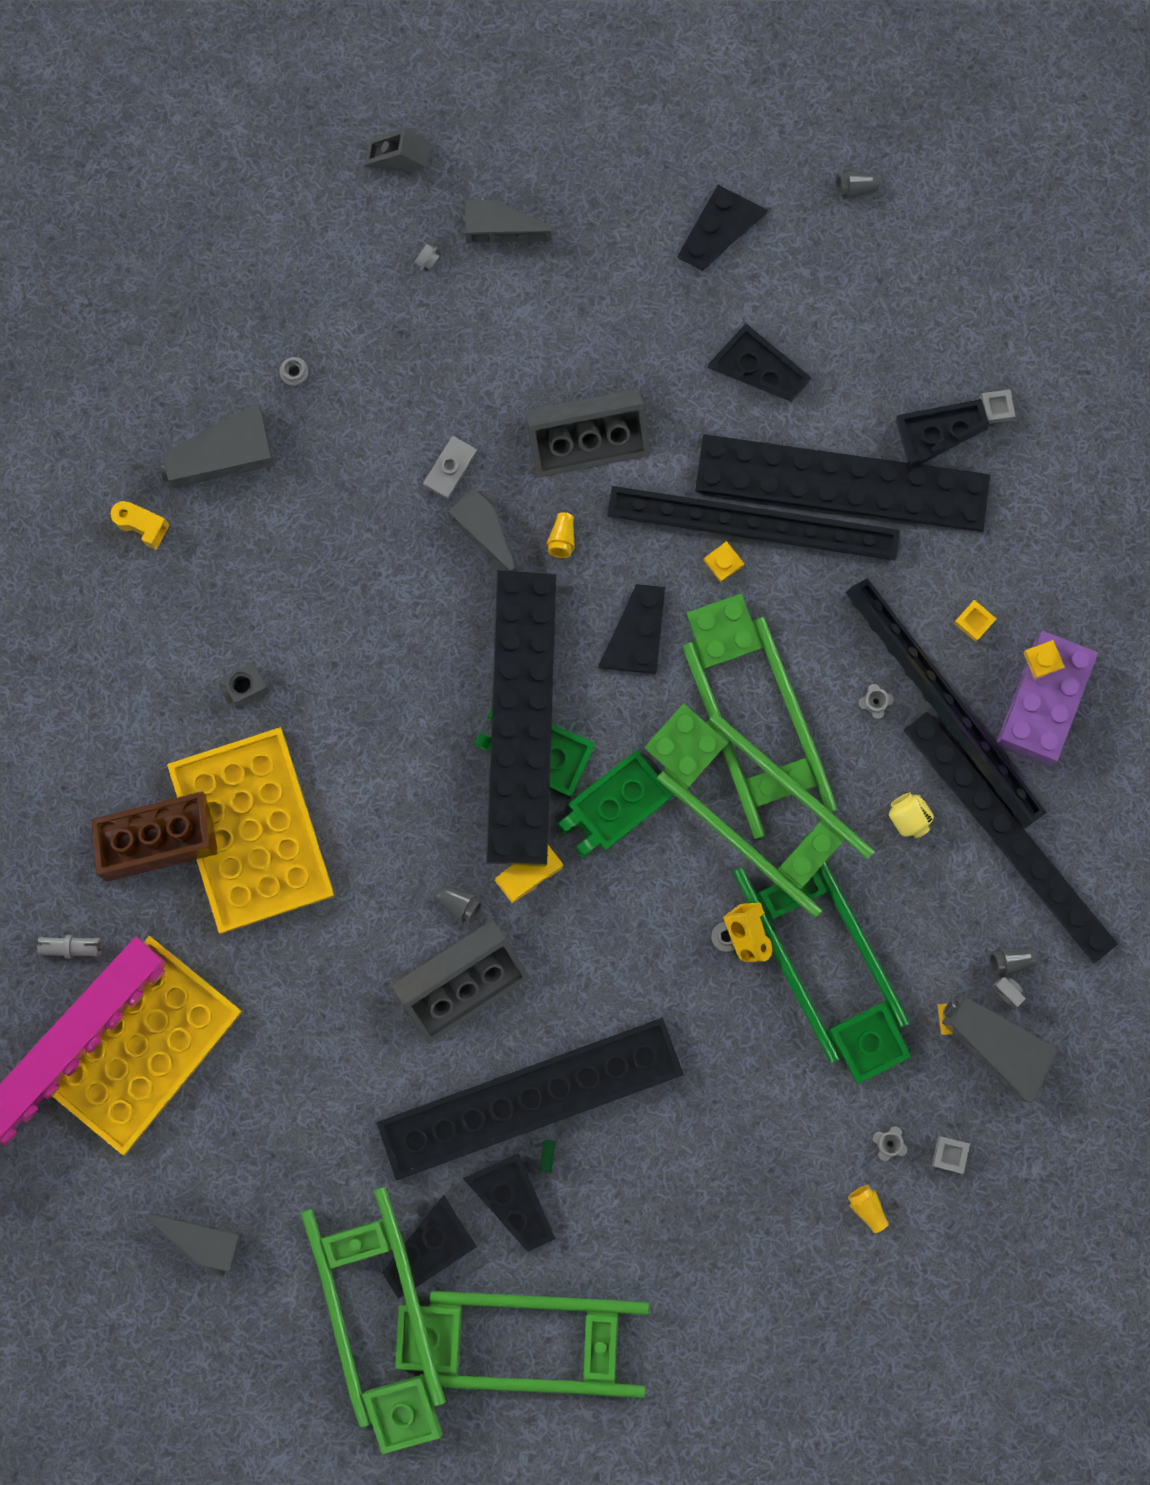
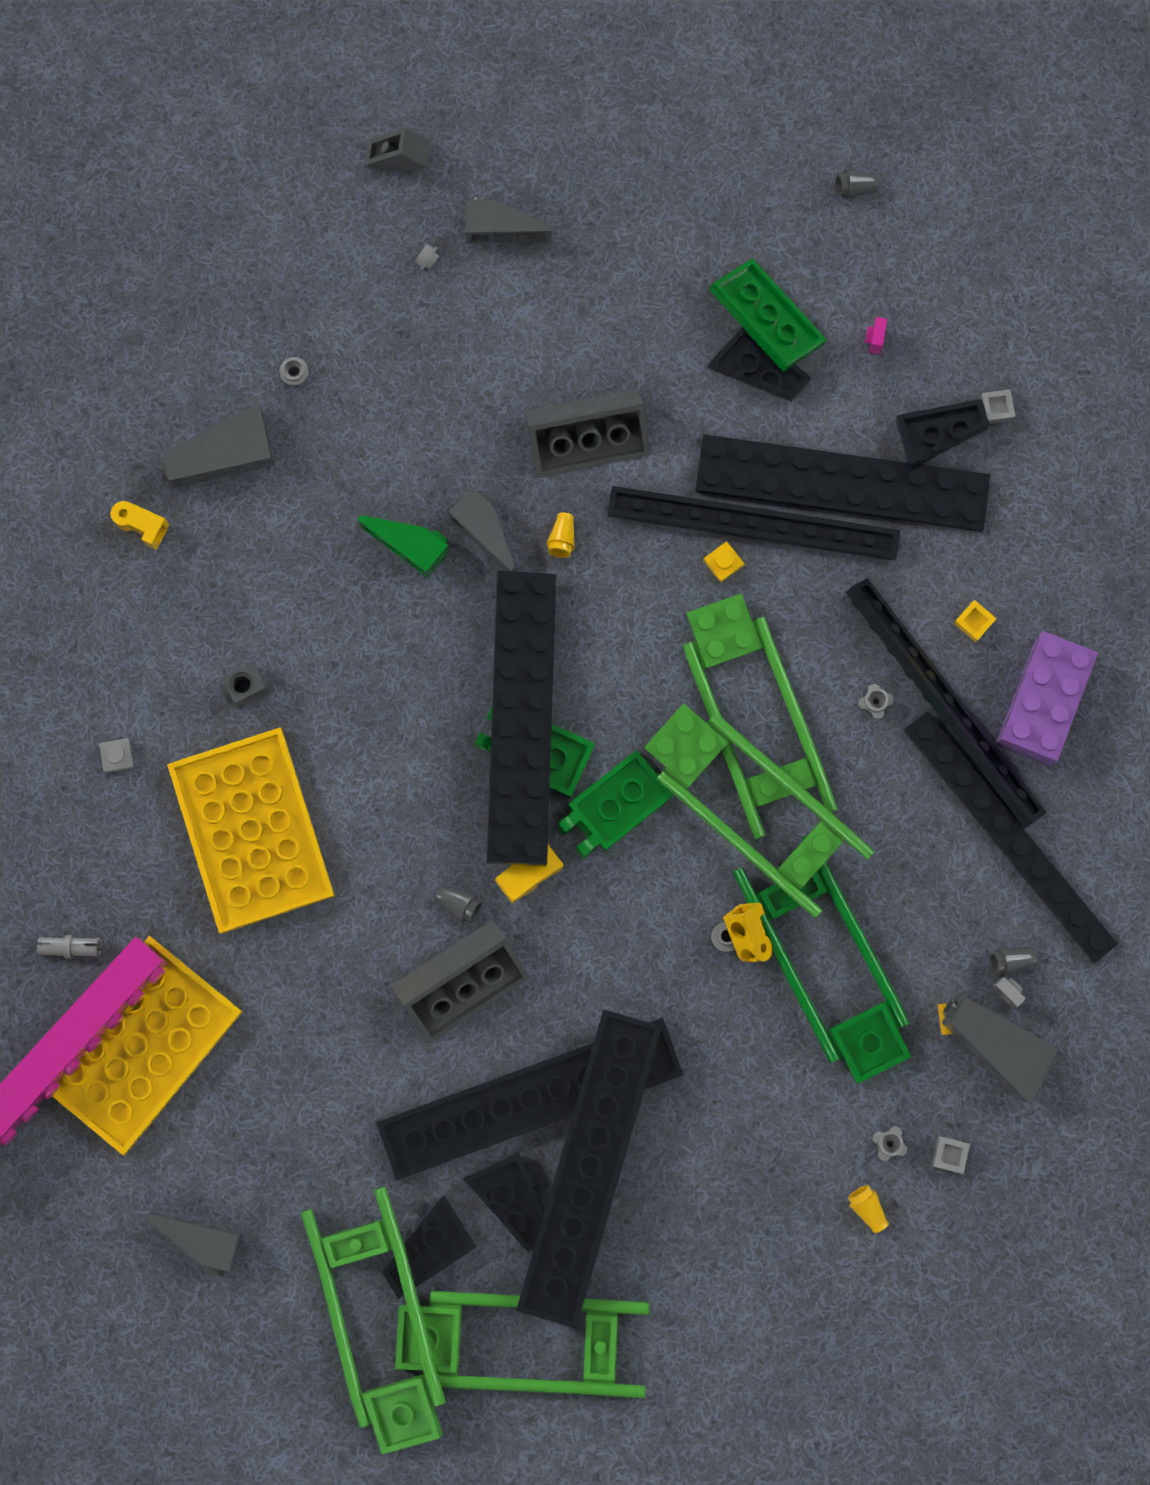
reddish brown slope [91,791,218,882] -> none
light grey plate [423,436,478,500] -> none
dark green tile [539,1140,556,1172] -> none
black wing [598,584,665,674] -> none
black wing [678,185,768,271] -> none
light yellow head [889,792,934,839] -> none
yellow plate [1023,640,1065,680] -> none
none -> light grey plate [99,738,134,773]
none -> green slope [357,515,449,578]
none -> black plate [516,1009,662,1329]
none -> green tile [709,258,827,372]
none -> dark pink plate [865,317,887,355]

